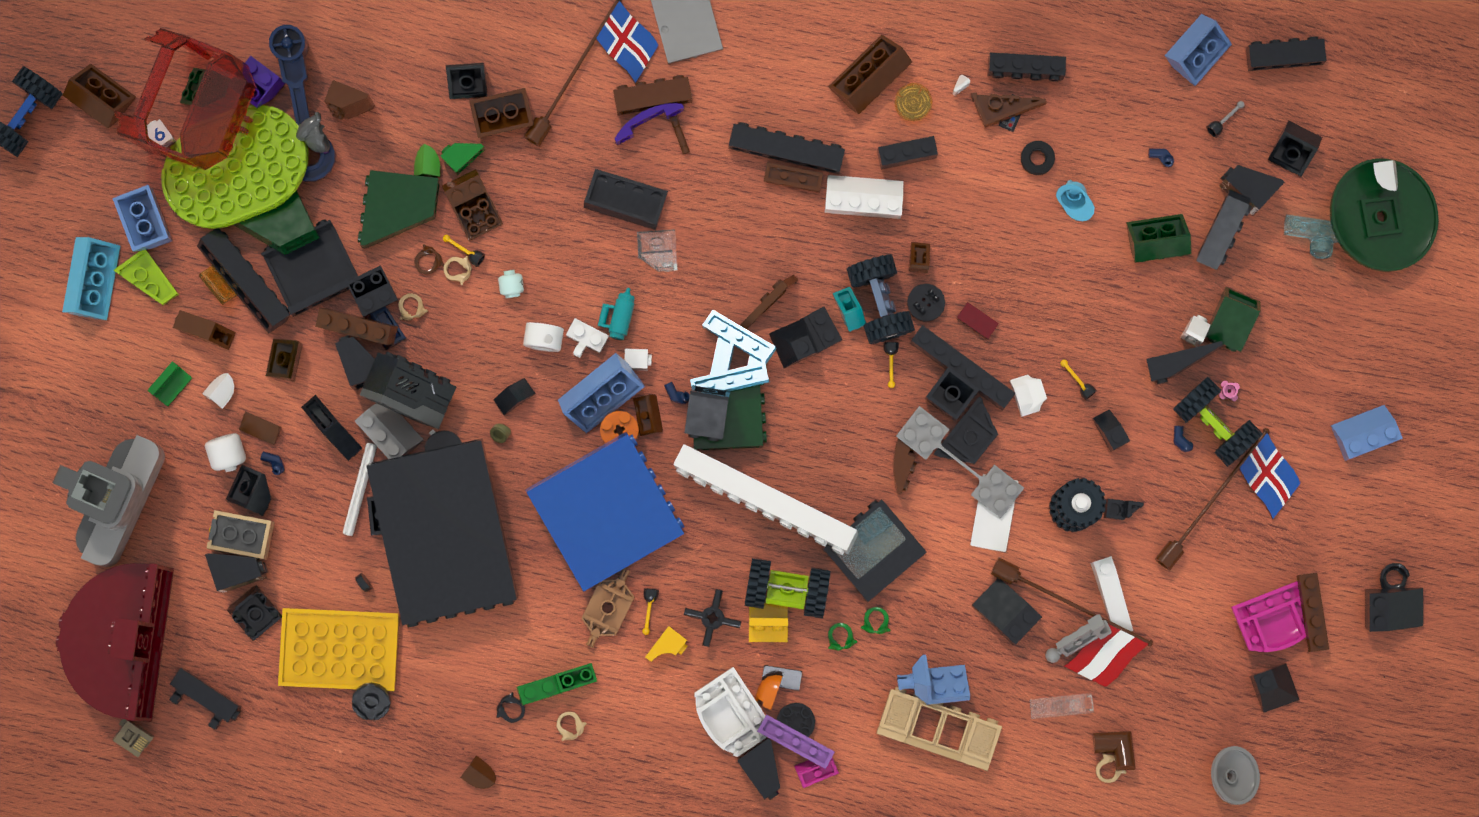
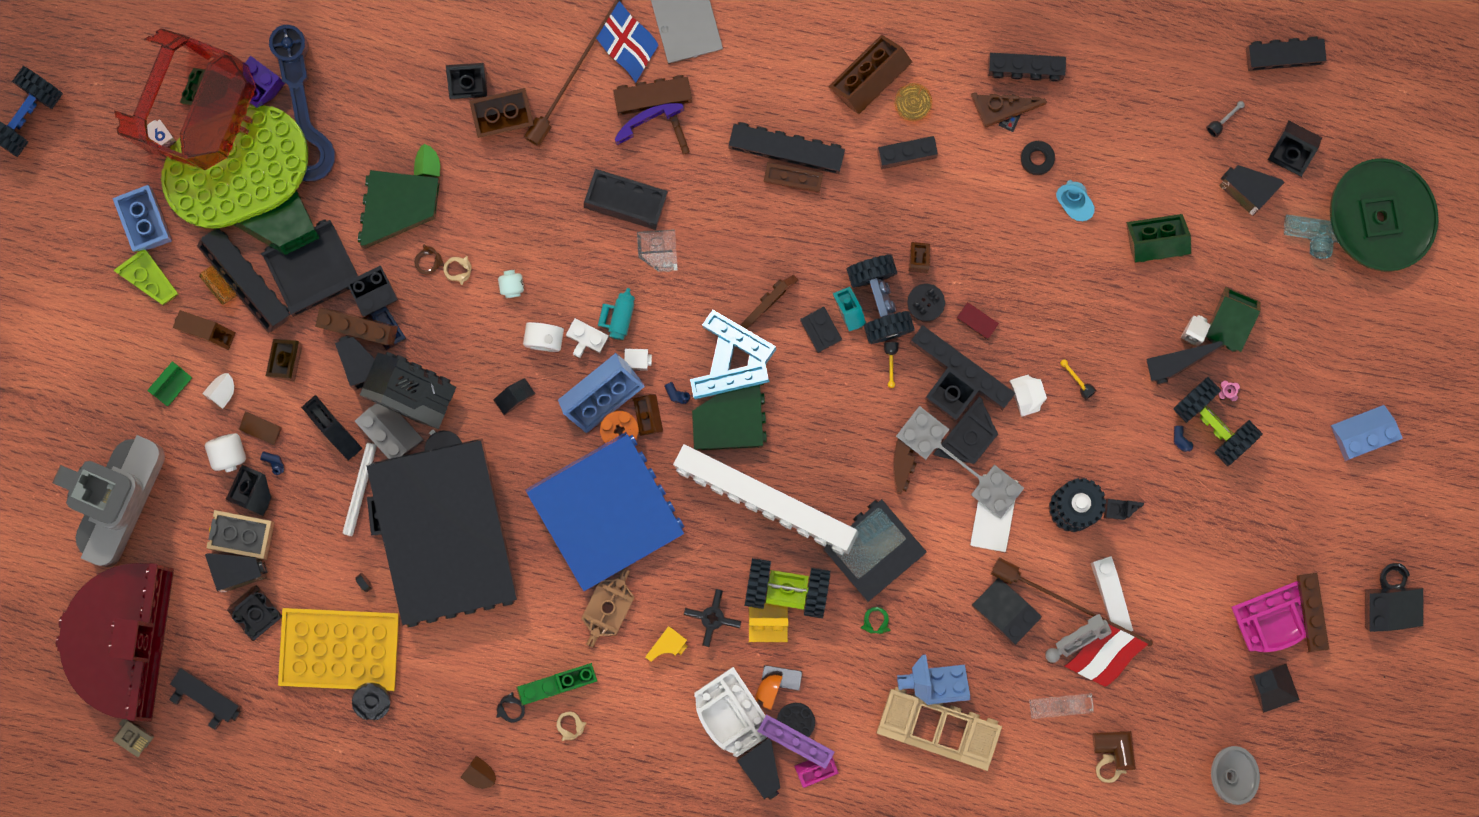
reddish brown slope [62,64,136,128] -> none
medium azure slope [62,237,120,320] -> none
dark grey hair [296,112,330,154] -> none
reddish brown slope [324,80,375,120] -> none
tan piece [398,293,428,321] -> none
green slope [441,143,485,176] -> none
reddish brown slope [442,169,503,241] -> none
hinge [443,235,485,267] -> none
olive tile [490,424,511,443] -> none
hinge [642,588,659,635] -> none
black slope [684,385,730,441] -> none
black slope [769,318,819,369] -> none
white slope [825,175,903,219] -> none
green piece [828,623,857,651] -> none
white slope [952,75,970,96] -> none
black slope [1092,409,1130,452] -> none
dark blue arm [1148,148,1174,167] -> none
flag [1155,428,1301,571] -> none
medium blue slope [1165,14,1232,86] -> none
black brick [1196,189,1252,270] -> none
white brick [1373,160,1398,191] -> none

